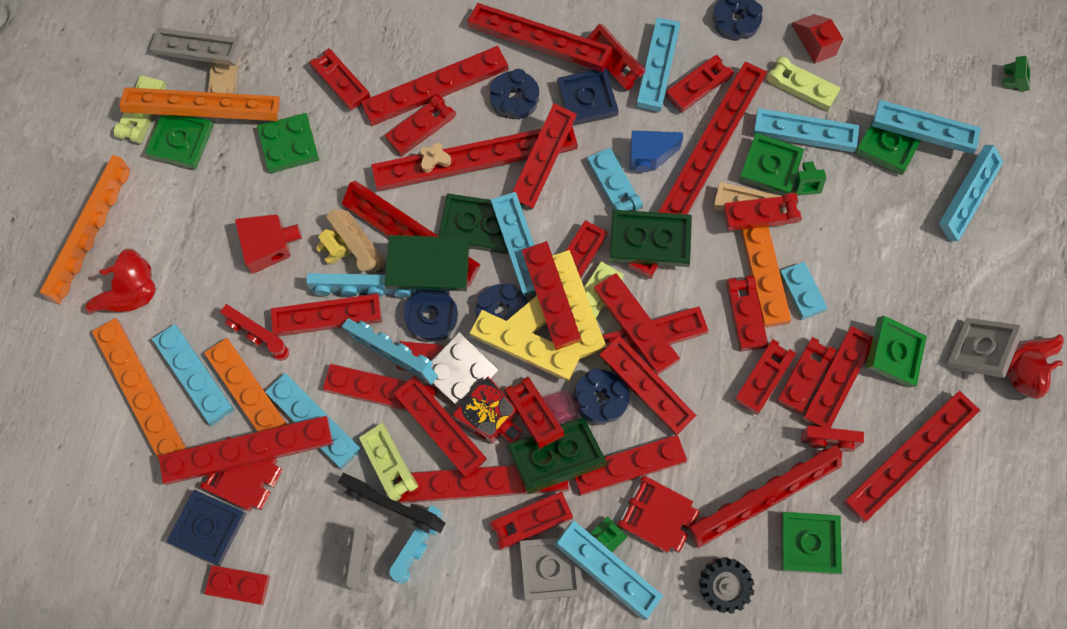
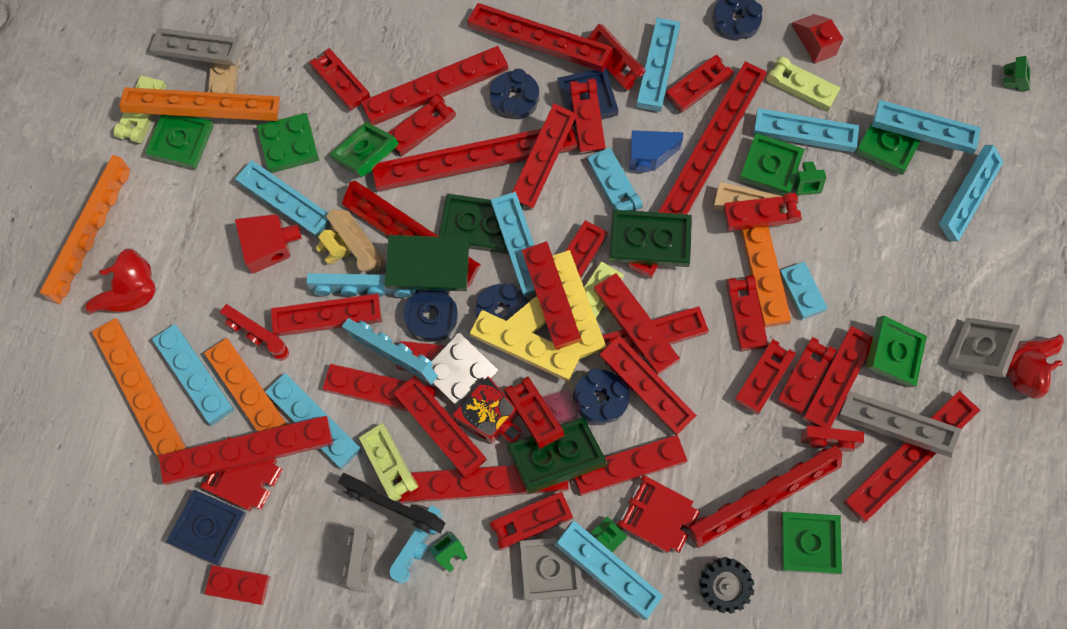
tan piece [420,143,451,173] -> none
none -> medium azure plate [235,160,330,238]
none -> green plate [329,122,399,178]
none -> green tile [428,531,468,573]
none -> red plate [569,78,606,154]
none -> light grey plate [840,391,961,458]

